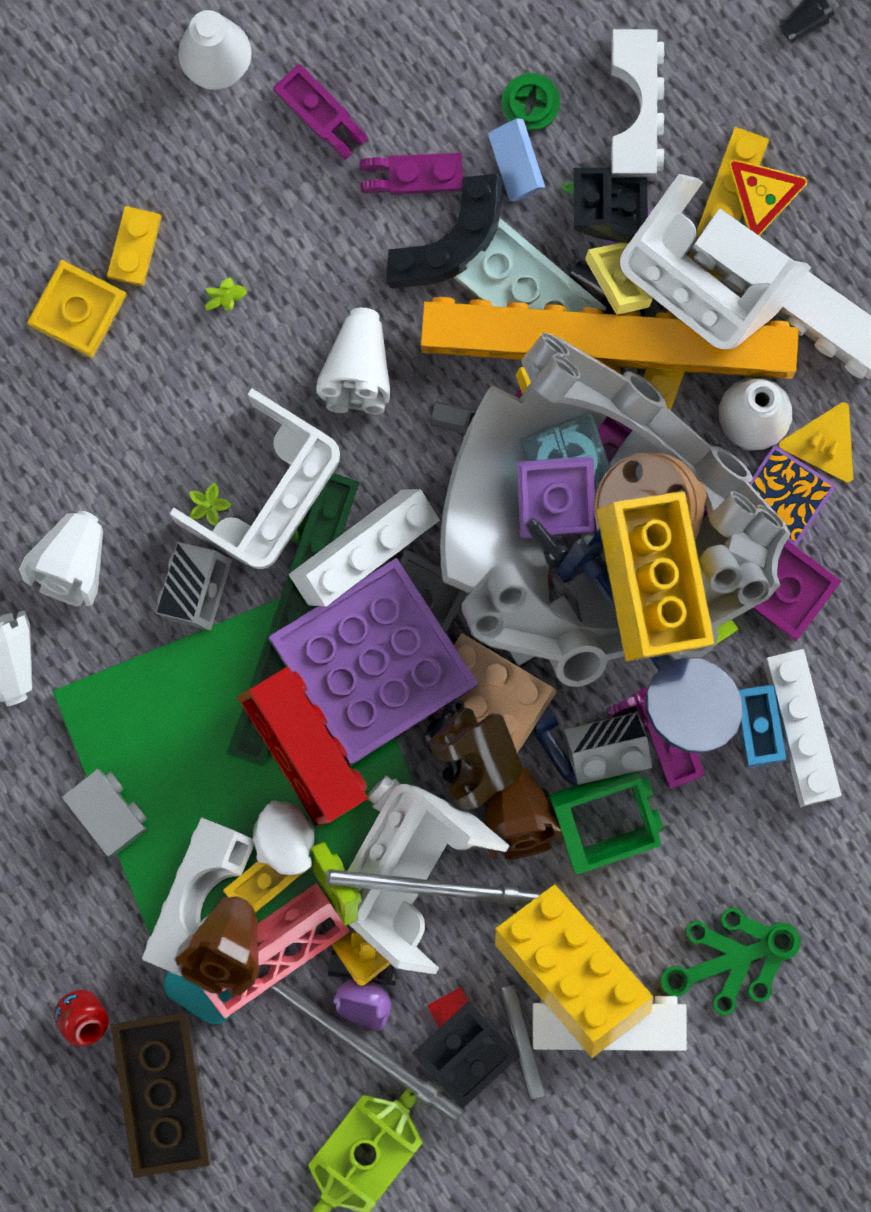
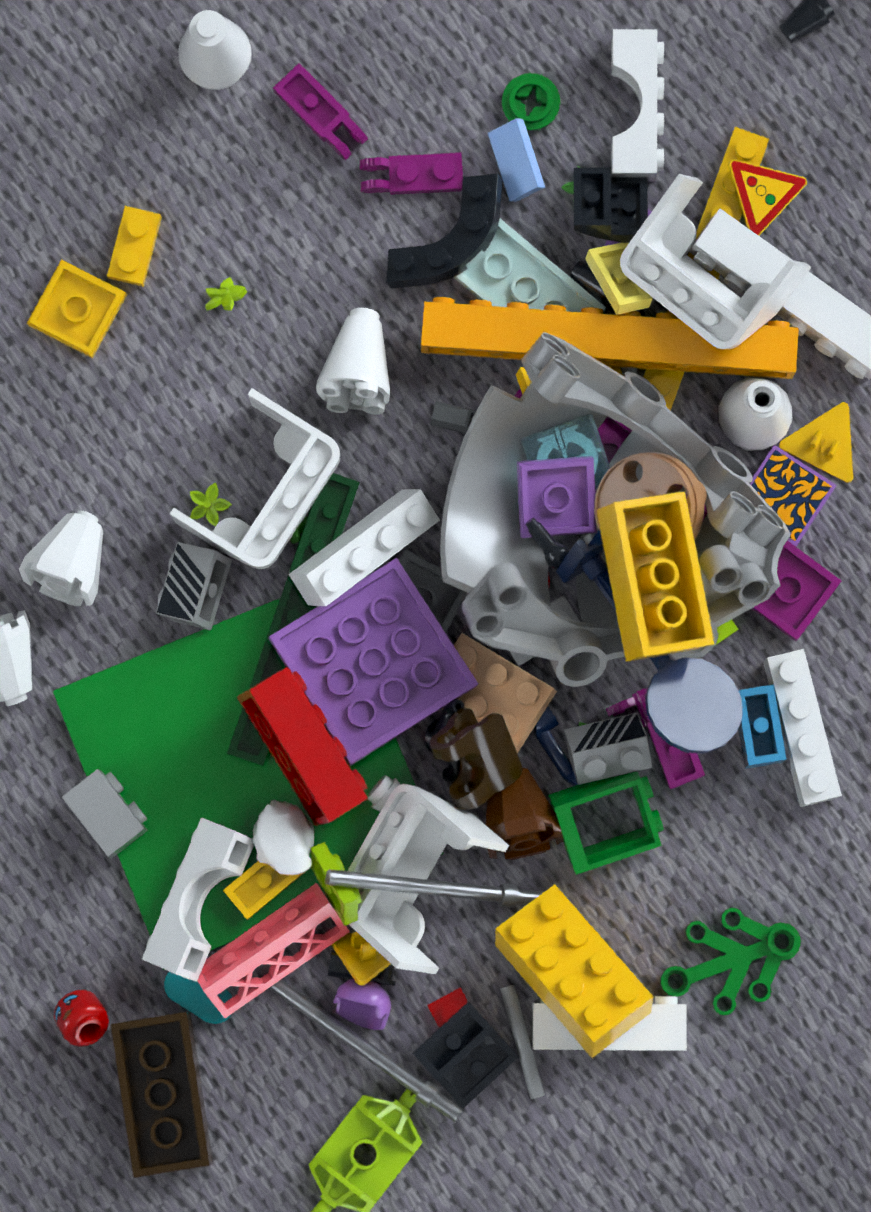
reddish brown cone [174,896,259,996] -> none

